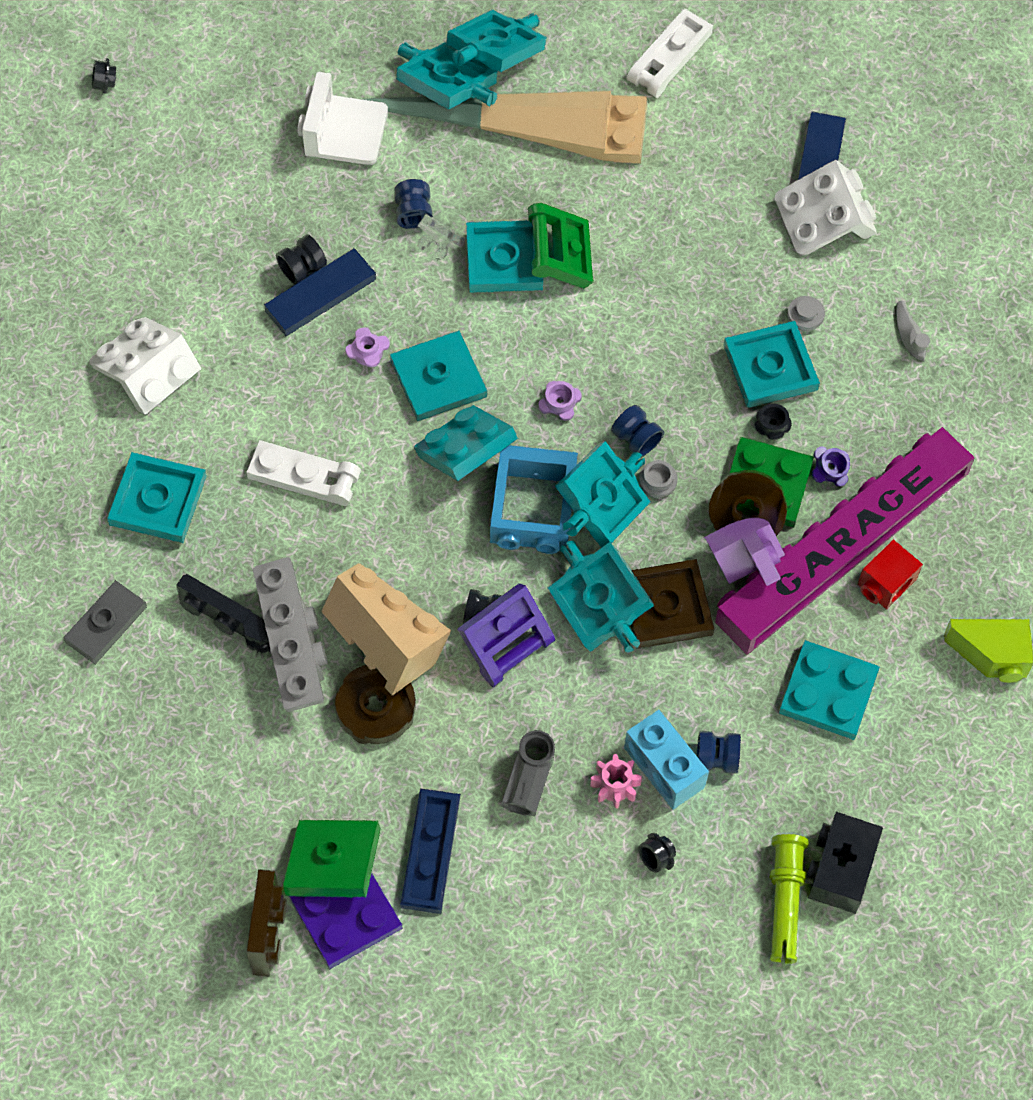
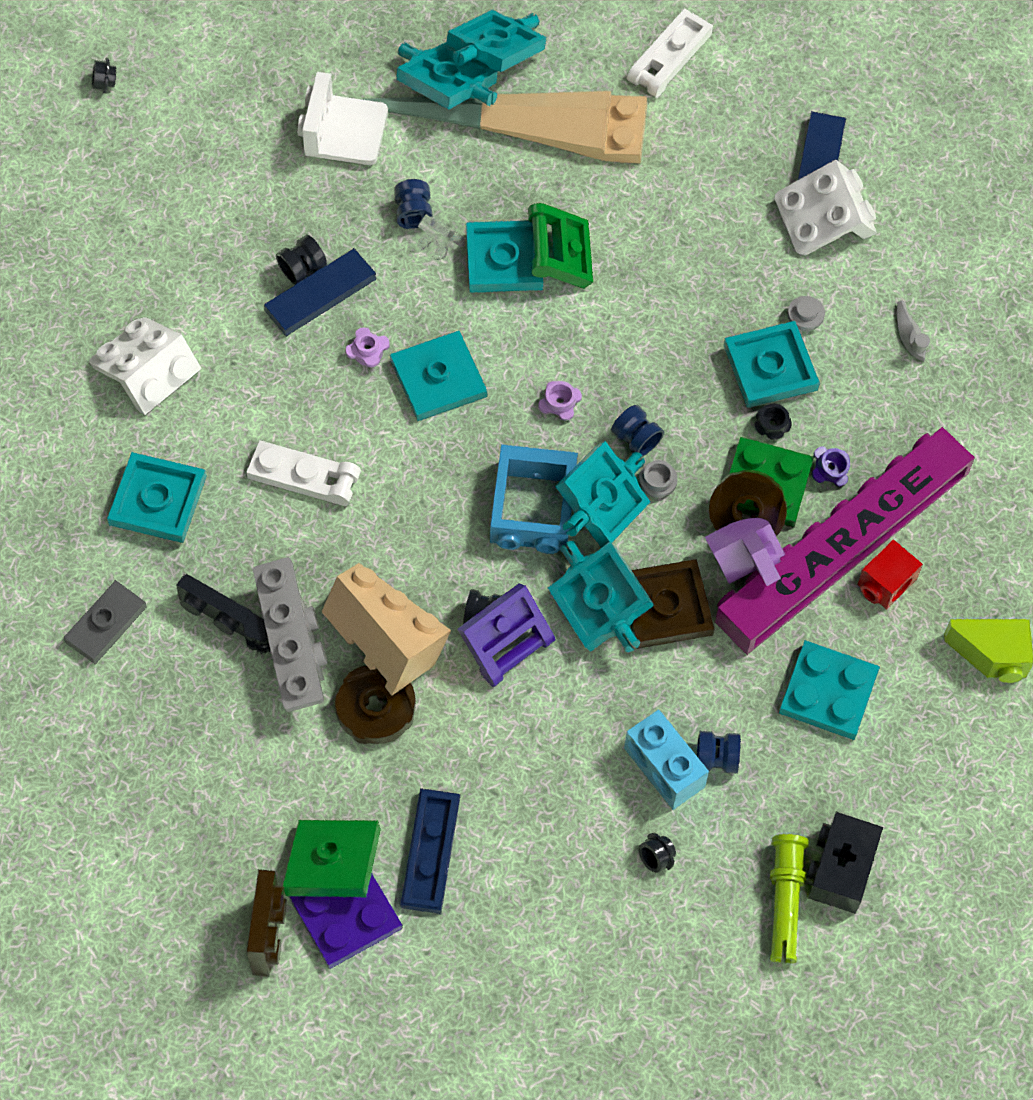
teal plate [414,405,518,481] -> none
dark grey piece [501,730,555,817] -> none
bright pink gear [590,754,642,808] -> none

